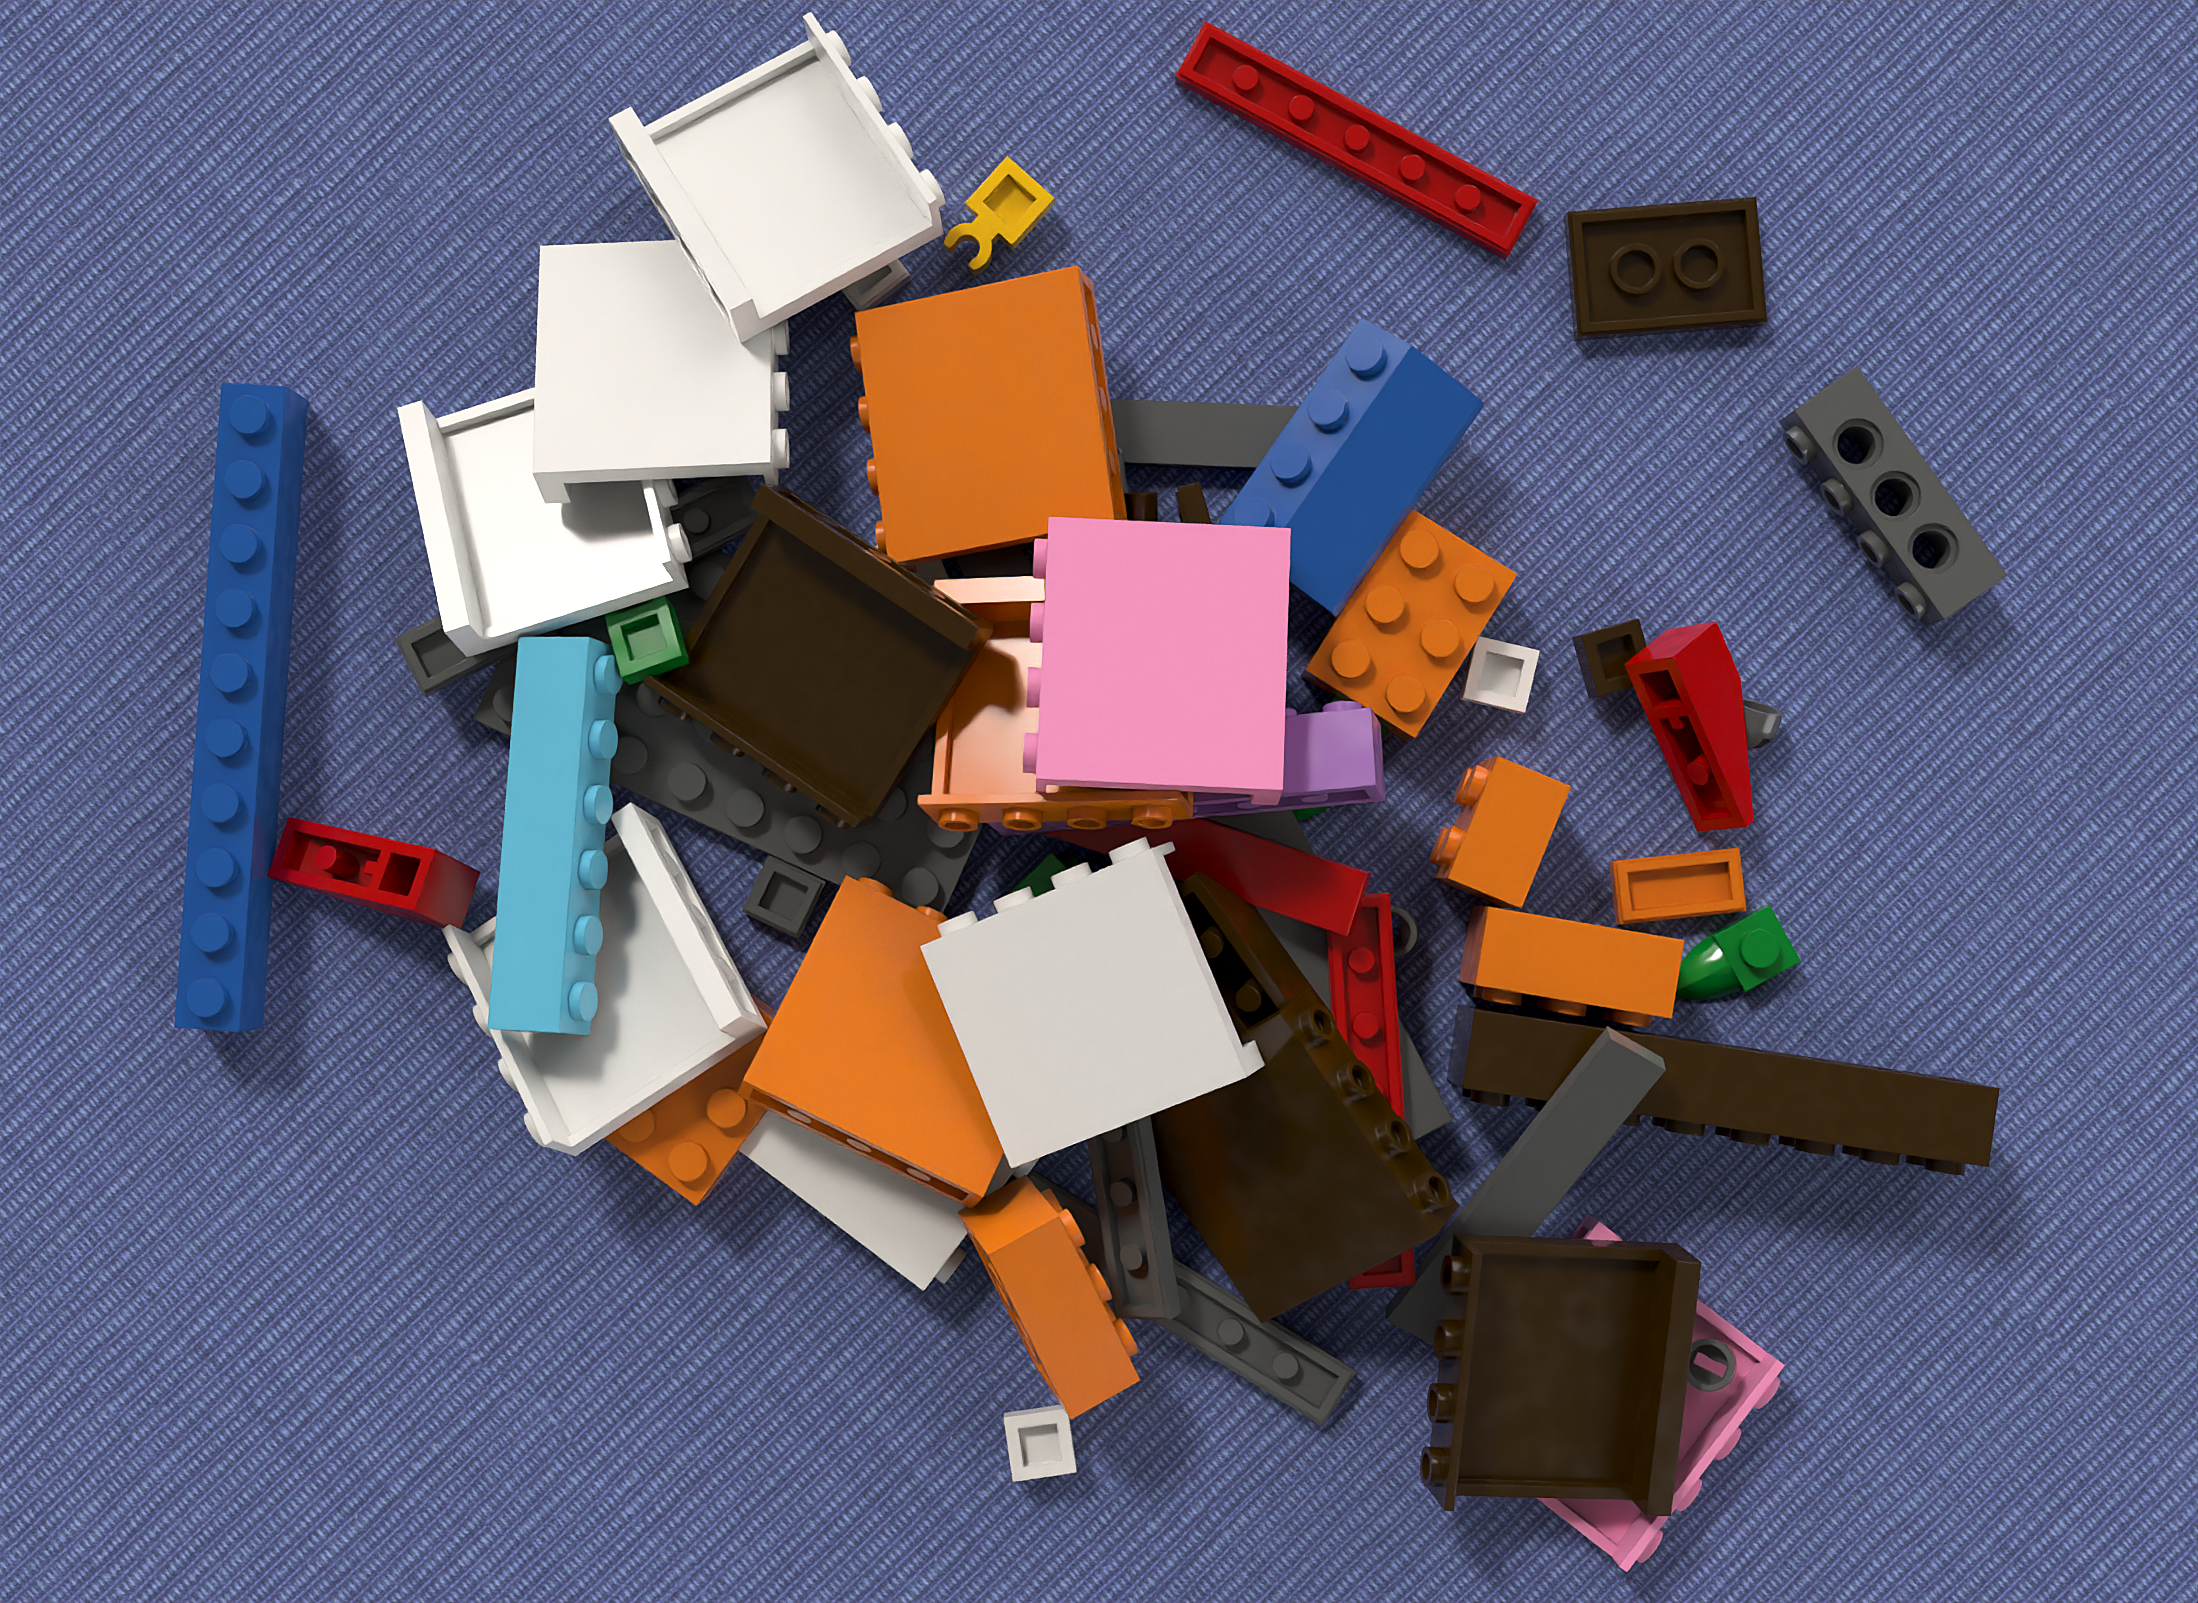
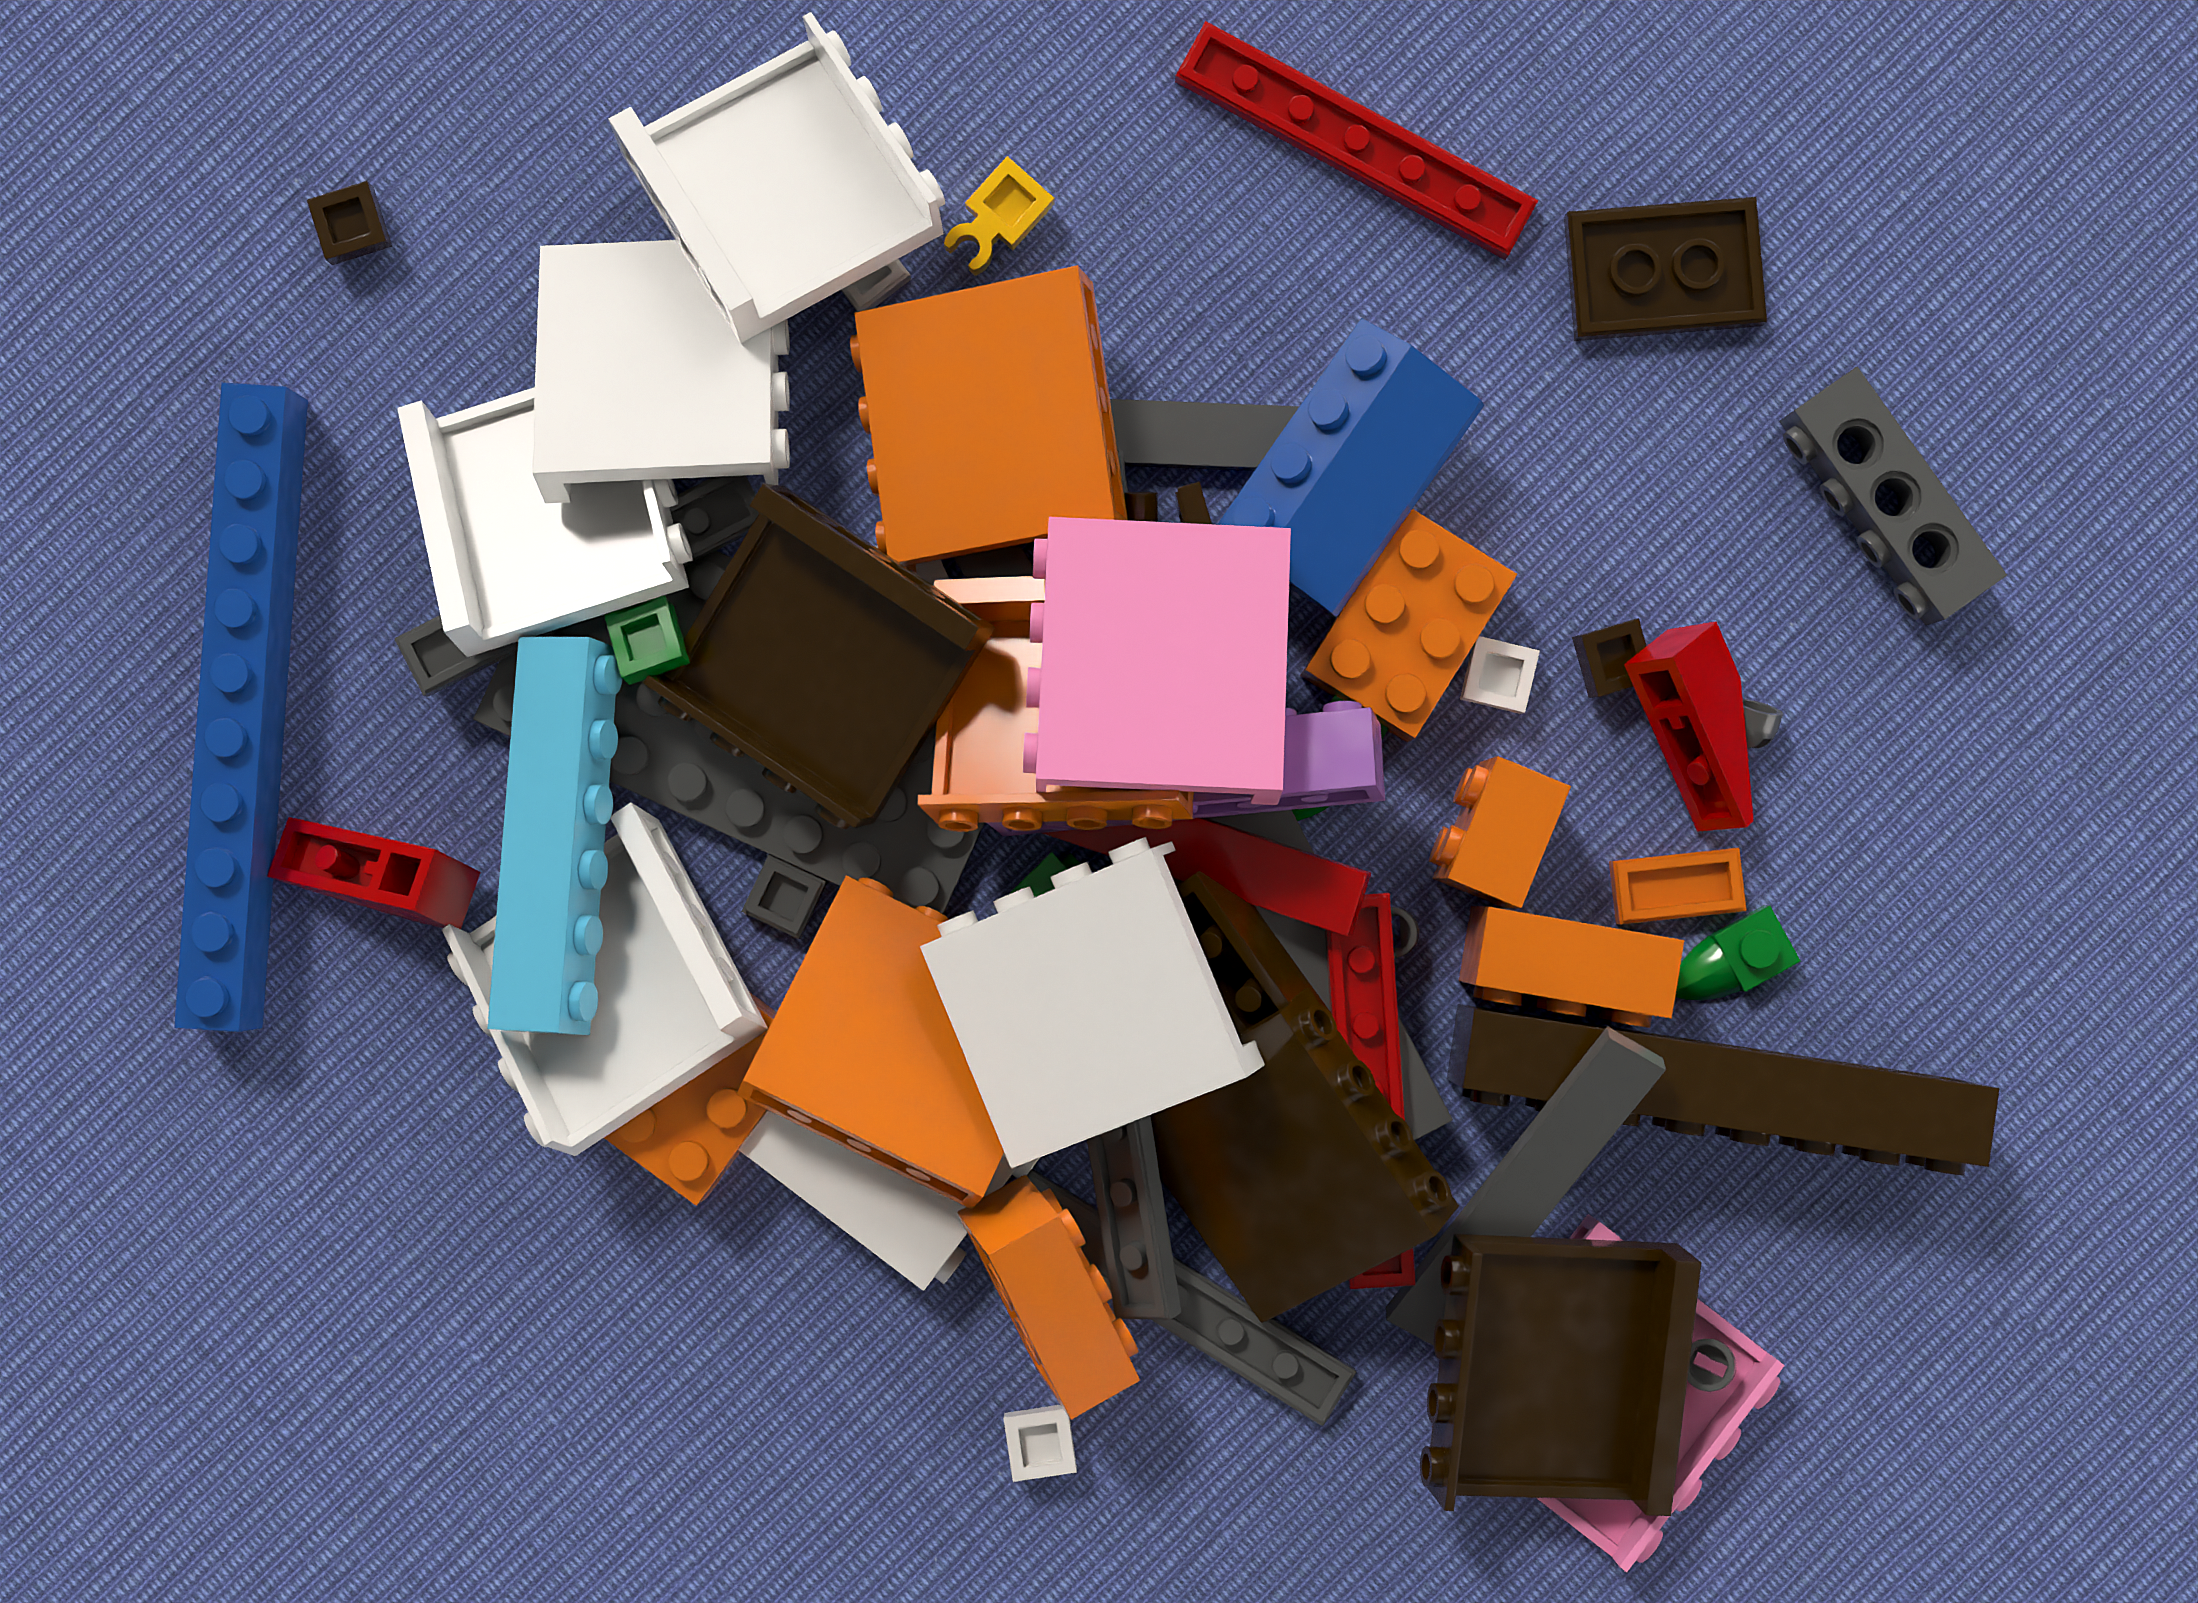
none -> dark brown plate [307,181,392,265]

